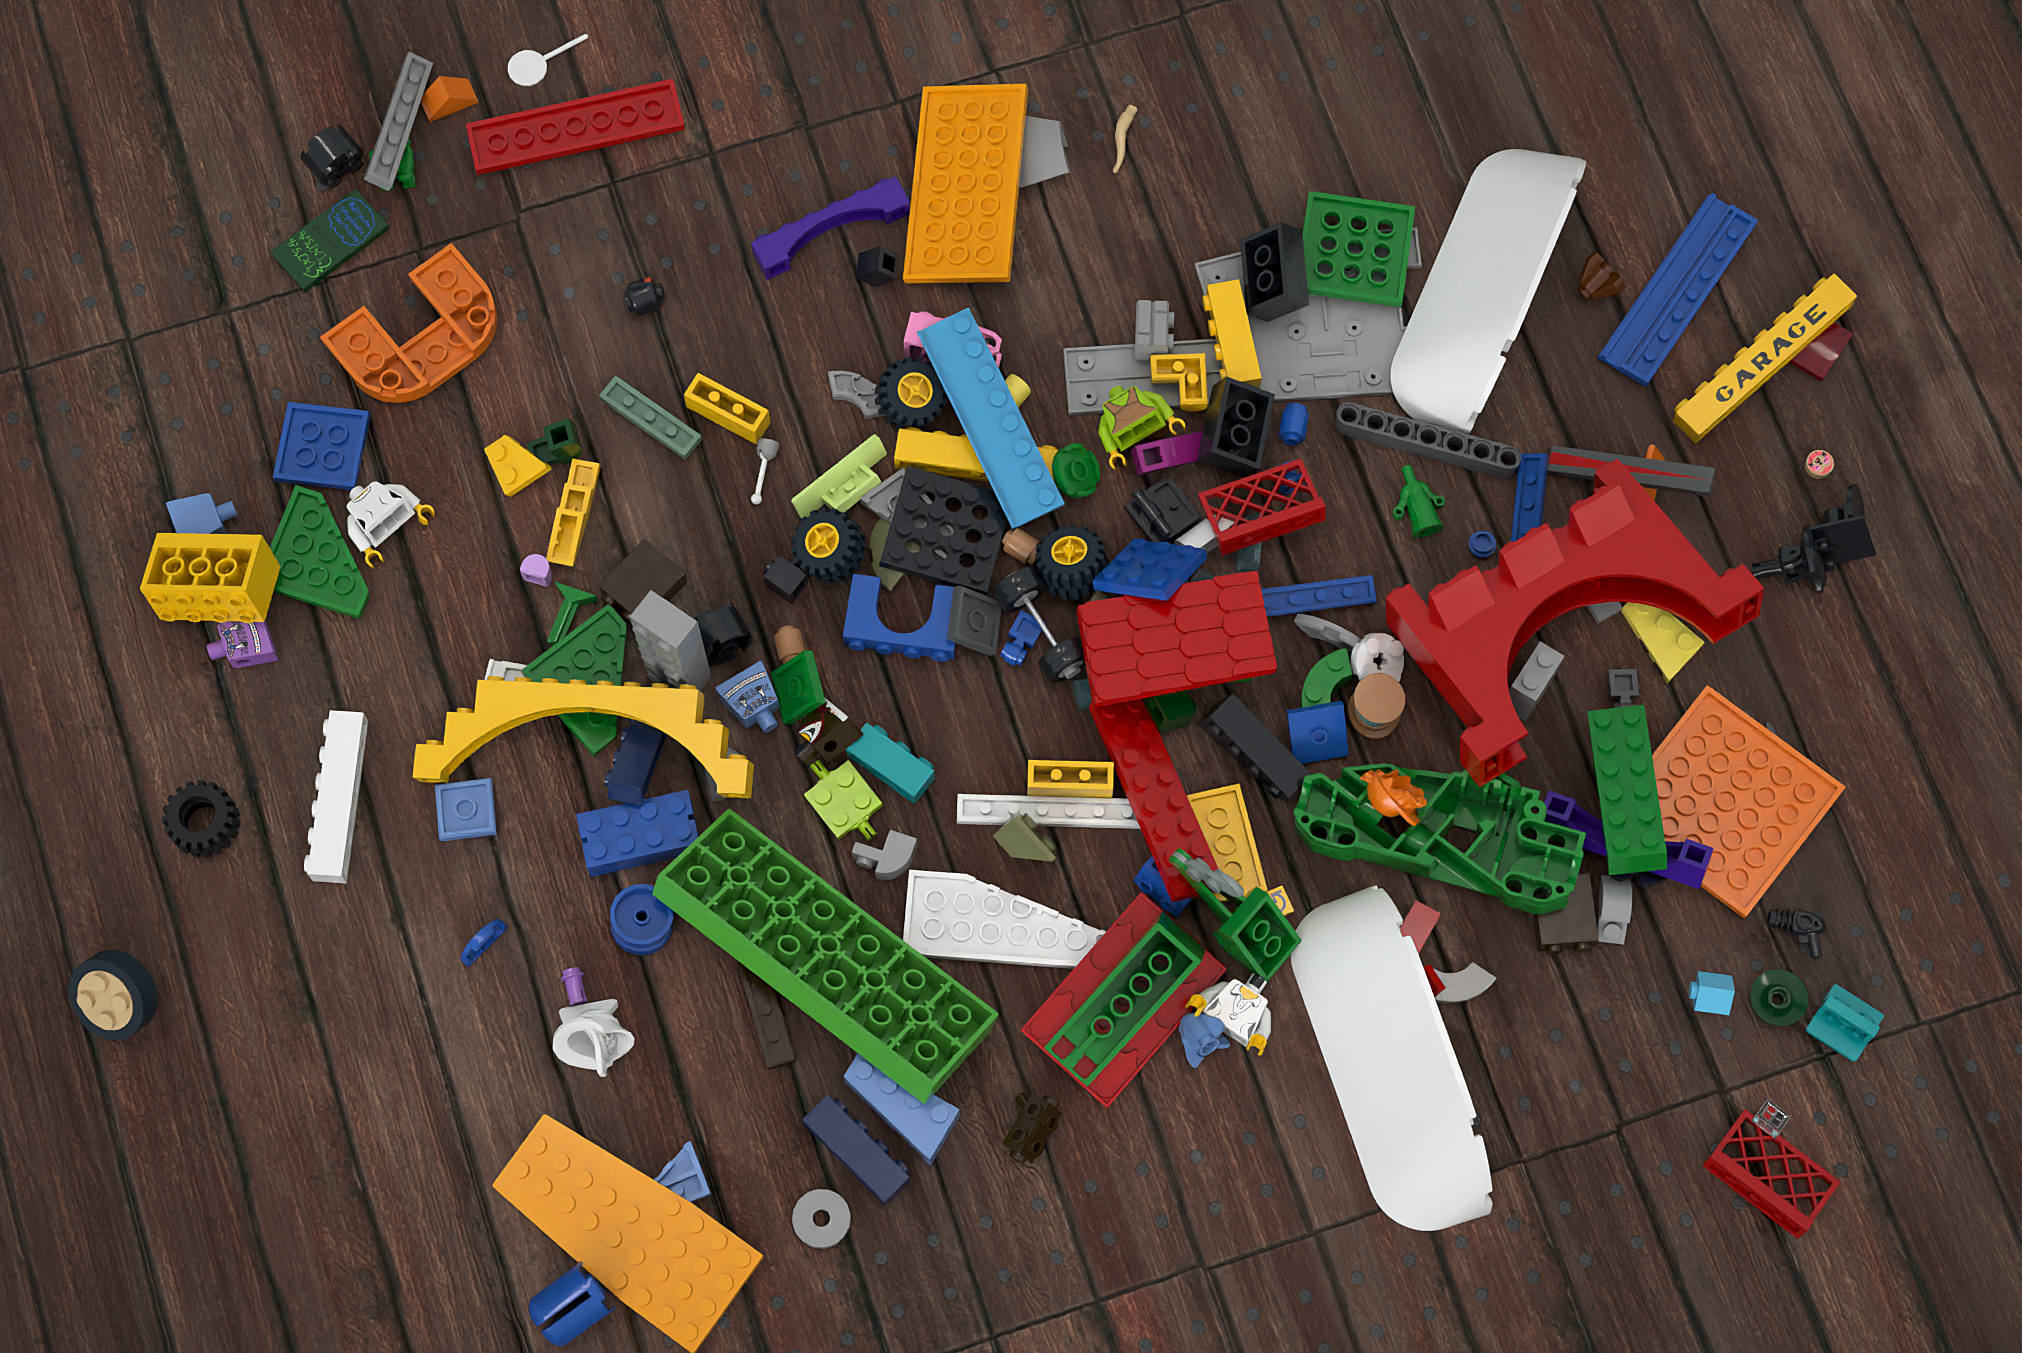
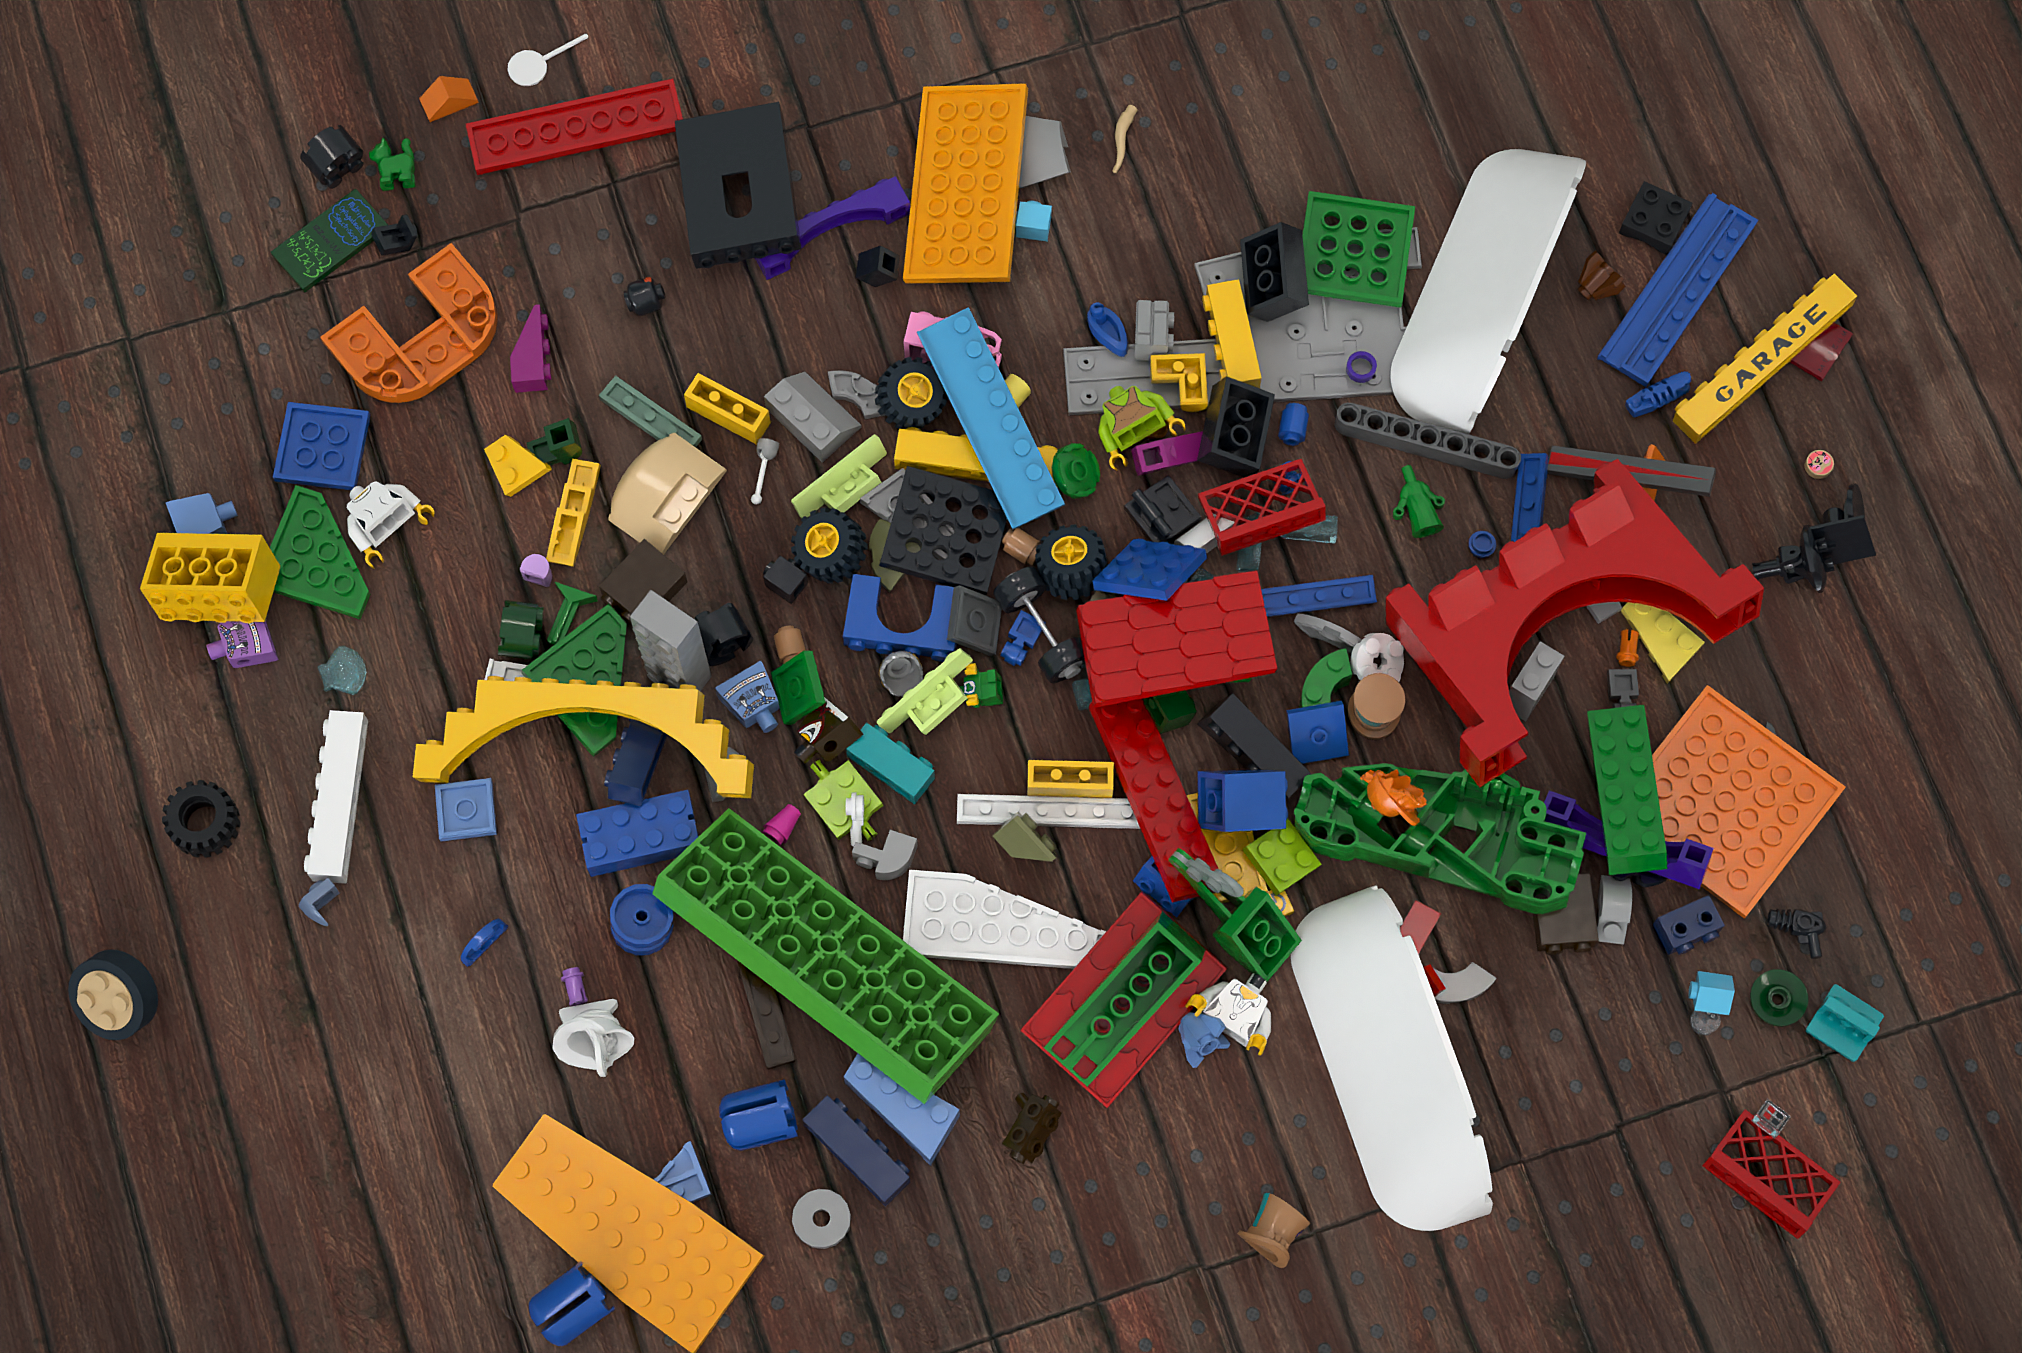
light grey plate [364,52,433,191] -> none
none -> sand blue plate [299,878,340,926]
none -> clear light blue animal [317,646,366,695]
none -> black bracket [371,214,417,256]
none -> dark green brick [498,600,544,660]
none -> magenta slope [510,304,552,393]
none -> tan slope [608,433,727,555]
none -> black panel [675,102,802,269]
none -> blue cylinder [719,1079,798,1151]
none -> dark pink cone [762,804,801,846]
none -> light grey slope [764,372,862,463]
none -> white plate [846,793,864,846]
none -> yellowish green bracket [876,648,973,735]
none -> light grey hair [879,651,923,697]
none -> green piece [959,663,1003,708]
none -> medium azure brick [1015,201,1052,242]
none -> blue arm [1087,302,1128,357]
none -> blue slope [1198,770,1288,832]
none -> medium nougat hat [1237,1193,1310,1268]
none -> lime plate [1243,819,1322,896]
none -> clear light blue slope [1280,515,1338,543]
none -> dark purple piece [1346,351,1377,383]
none -> orange pin [1616,629,1639,667]
none -> black brick [1619,181,1693,255]
none -> blue hinge [1625,371,1691,418]
none -> dark blue brick [1653,895,1725,955]
none -> clear tile [1690,1011,1721,1035]

